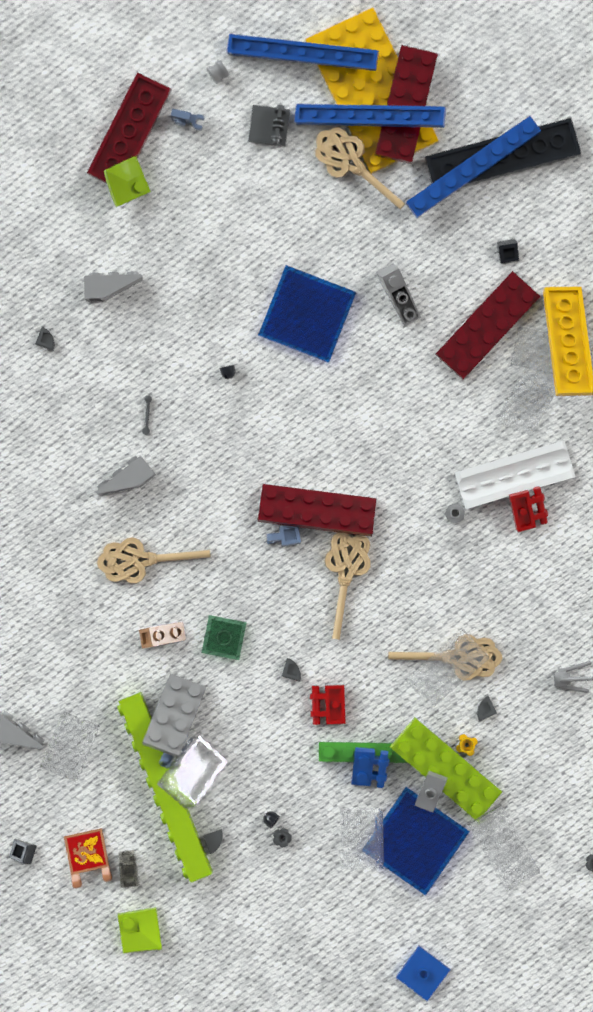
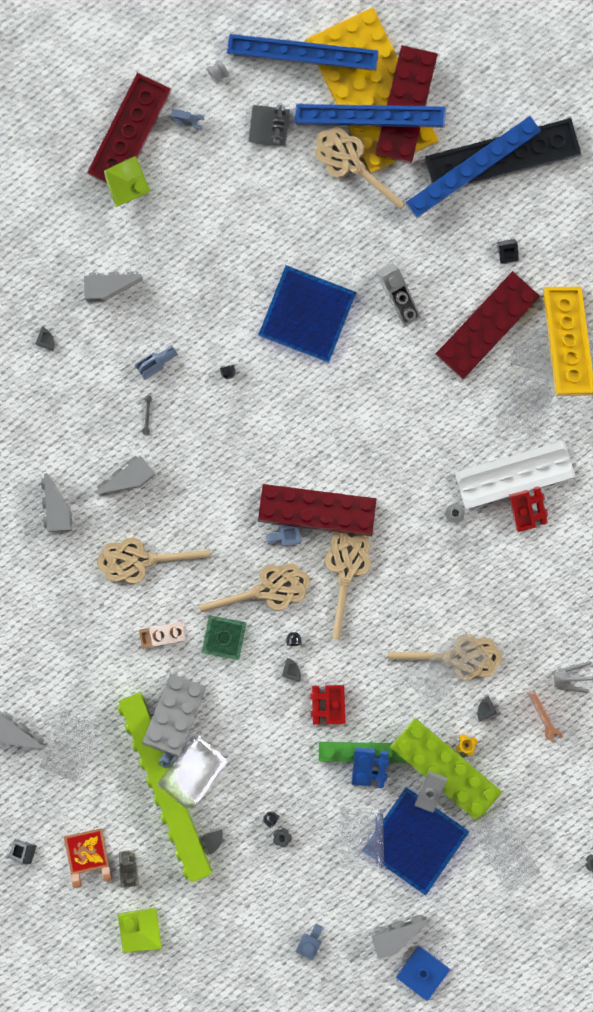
none -> light grey slope [41,473,73,532]
none -> sand blue arm [135,345,178,380]
none -> tan piece [199,563,310,612]
none -> black hinge [286,632,302,646]
none -> sand blue plate [295,924,323,961]
none -> light grey slope [371,915,428,959]
none -> nougat flag [527,691,563,743]

